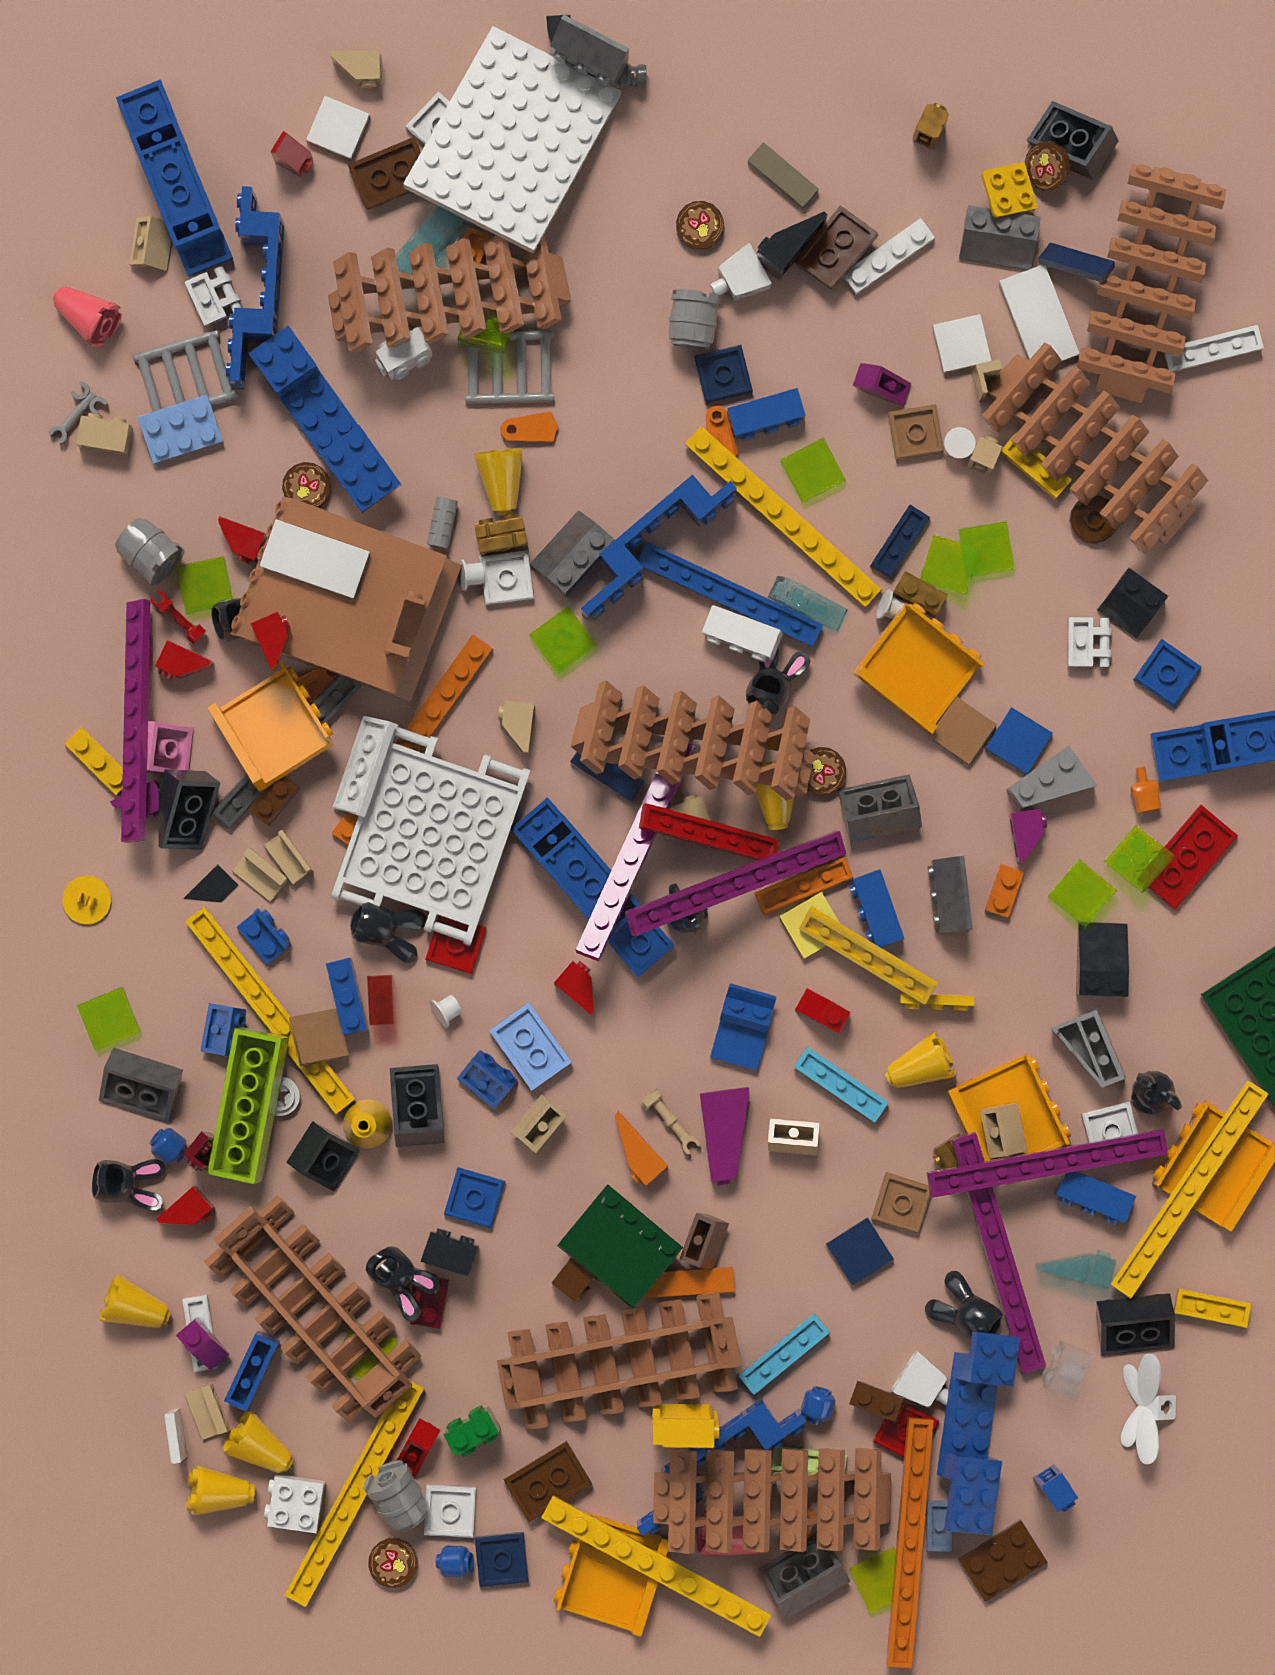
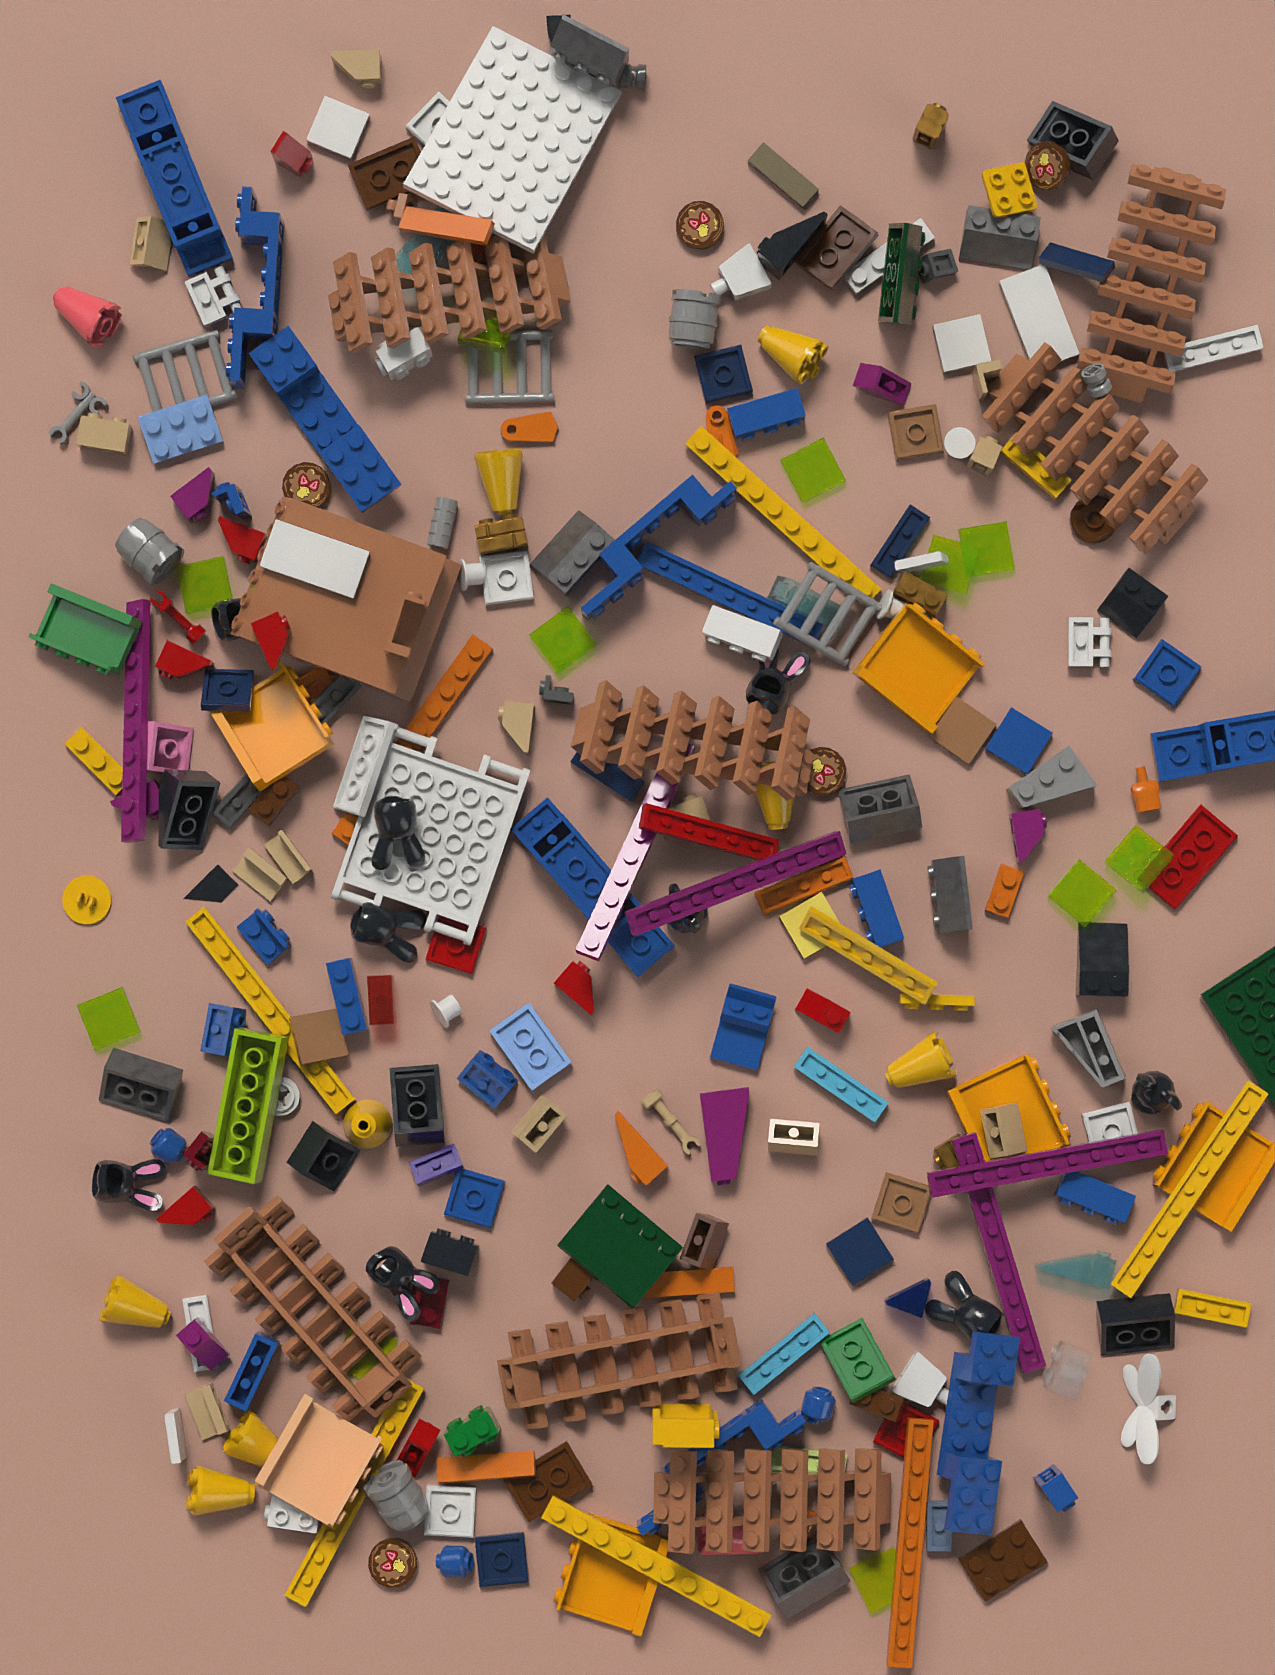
none -> green panel [29,583,142,676]
none -> magenta slope [170,467,215,523]
none -> dark blue tile [201,669,254,711]
none -> blue bracket [212,482,252,520]
none -> light nougat panel [254,1394,383,1528]
none -> black piece [372,796,425,870]
none -> nougat tile [386,193,417,221]
none -> orange tile [398,206,495,246]
none -> plate [409,1144,464,1187]
none -> orange tile [437,1450,536,1484]
none -> dark grey bracket [539,675,574,705]
none -> yellow cone [757,325,829,384]
none -> light grey bar [773,562,882,666]
none -> green tile [819,1318,896,1403]
none -> dark green slope [878,223,925,325]
none -> clear blue slope [884,1277,931,1318]
none -> white tile [895,551,949,574]
none -> dark grey bracket [917,249,958,284]
none -> light grey wheel [1081,363,1112,397]

